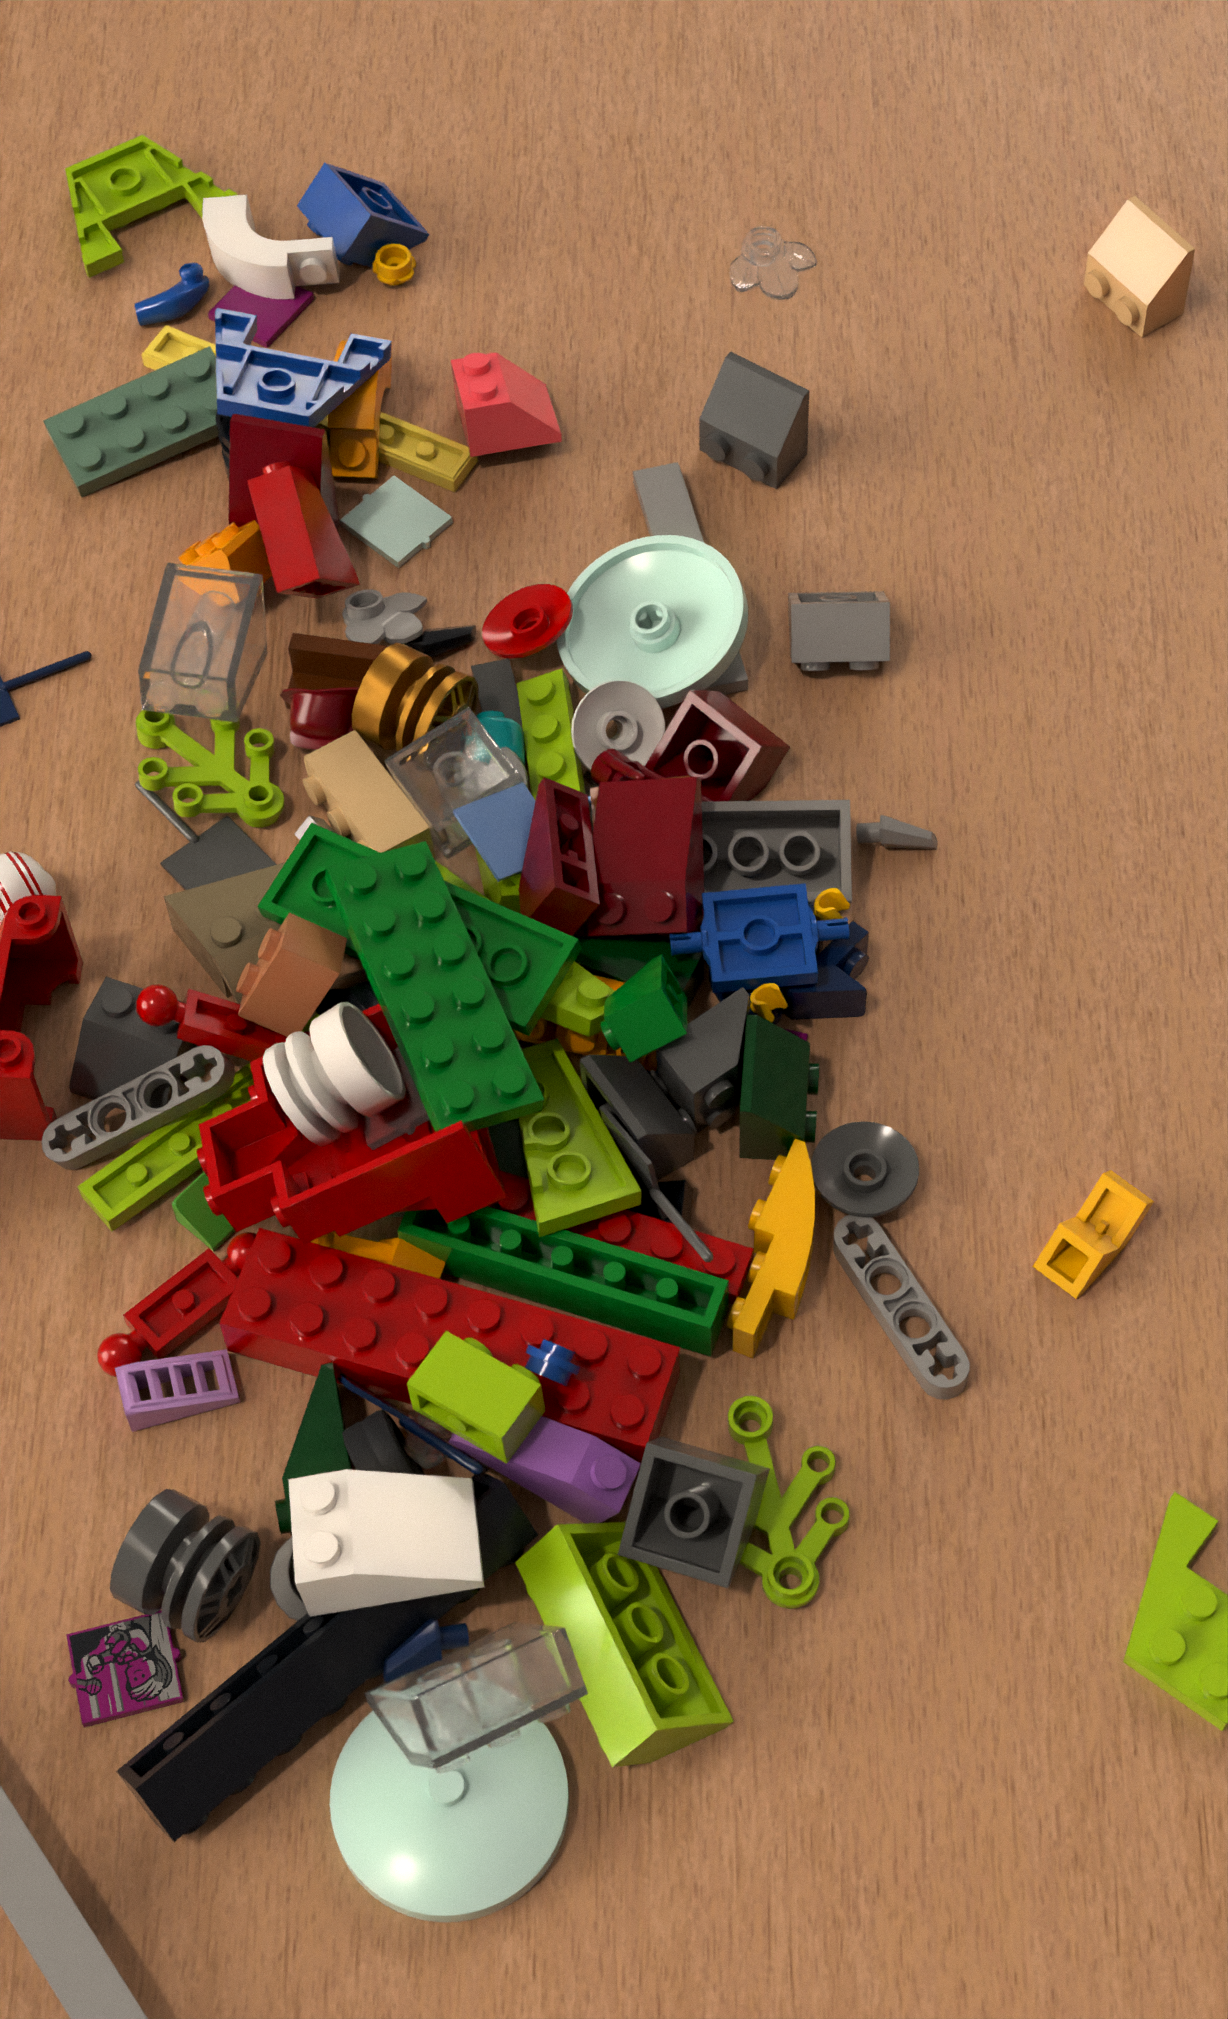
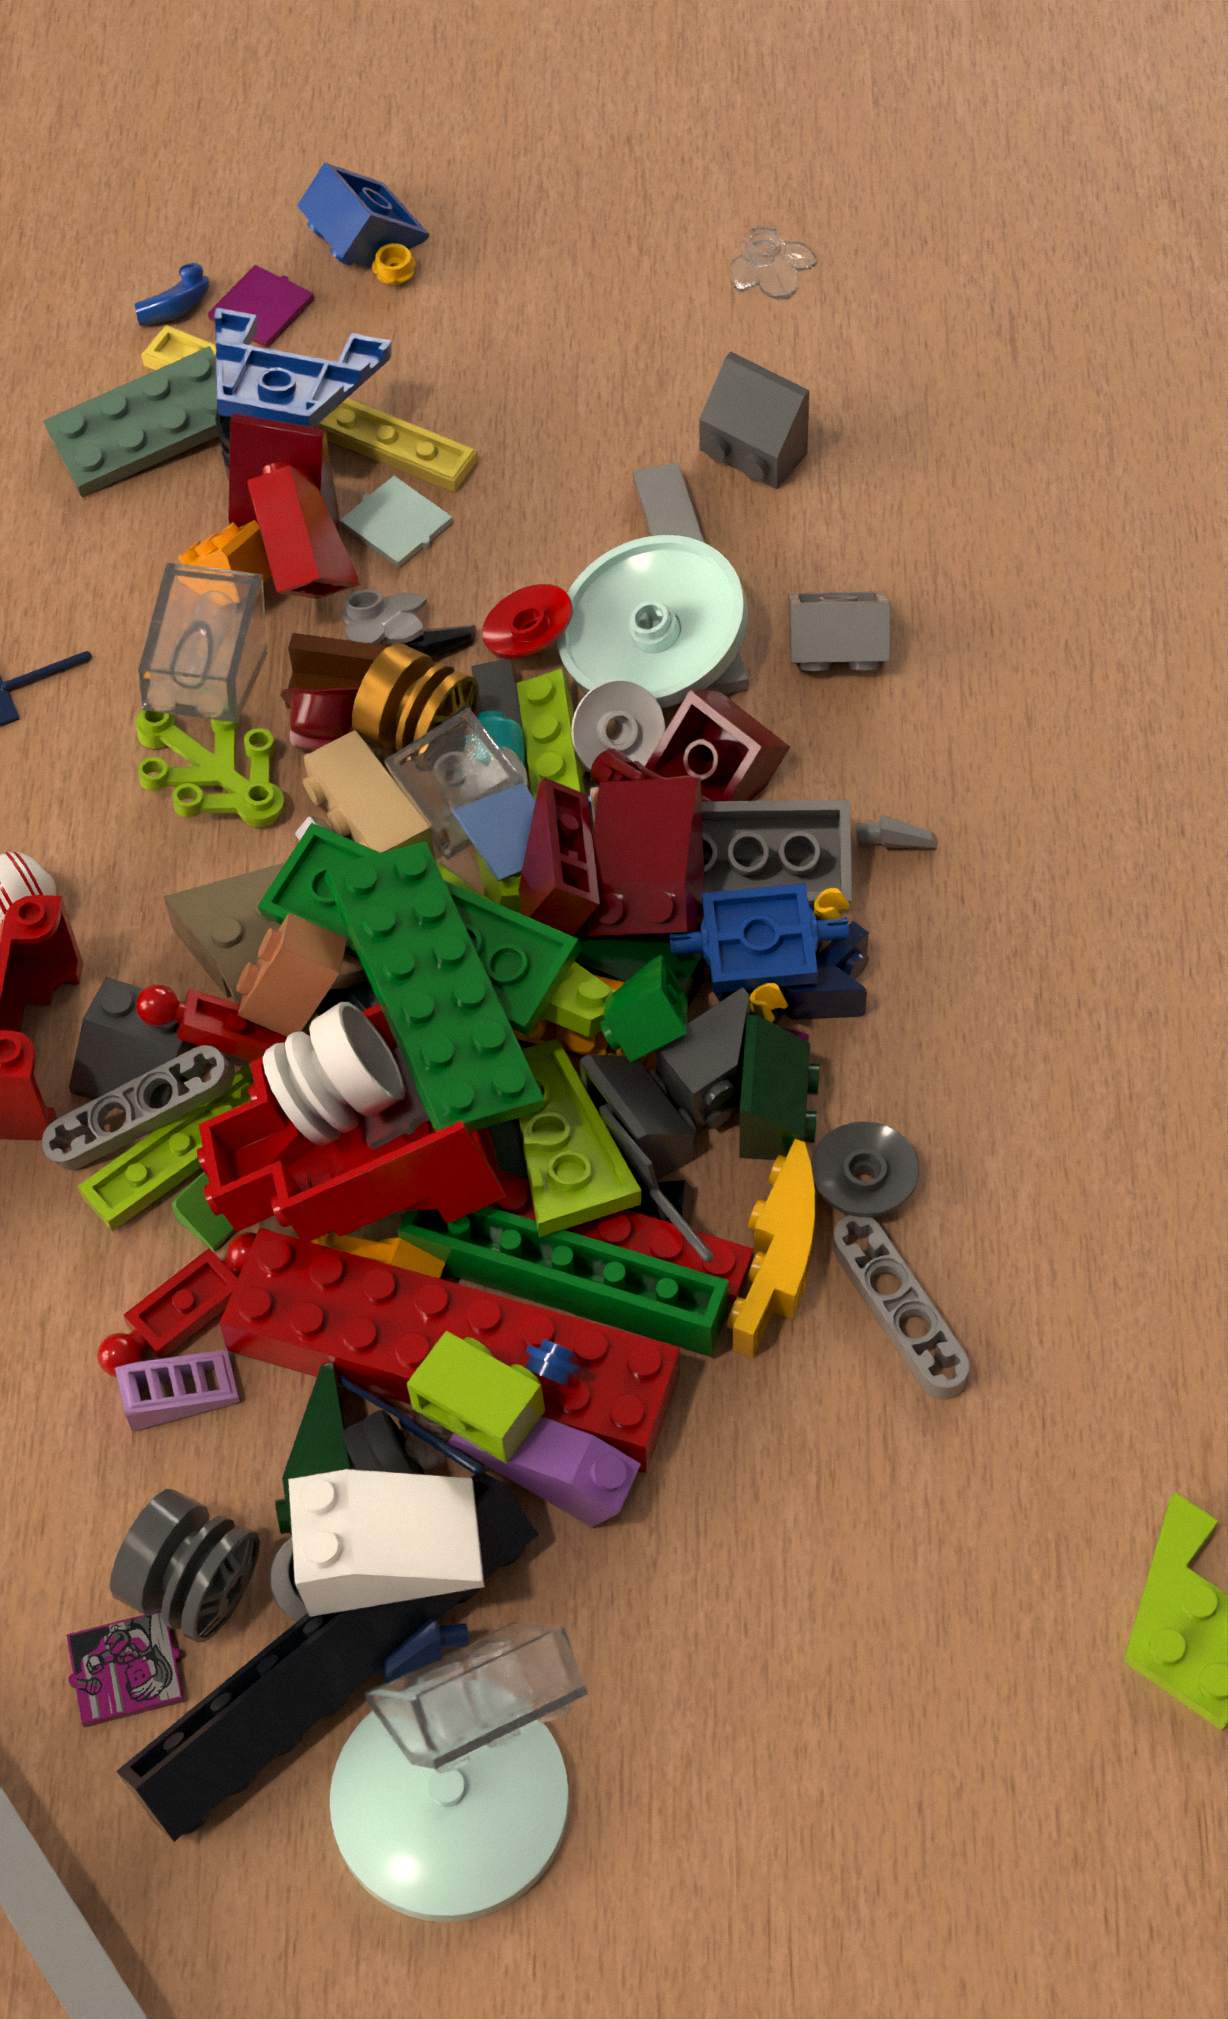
lime wing [65,135,237,278] -> none
dark grey piece [135,780,277,890] -> none
white arch [202,195,340,299] -> none
light orange arch [328,340,392,478] -> none
coral slope [451,352,562,457] -> none
lime slope [515,1522,734,1767] -> none
dark grey slope [618,1437,770,1588] -> none
lime plant [728,1396,850,1609] -> none
yellow slope [1032,1170,1154,1299] -> none
slope [1084,196,1195,338] -> none

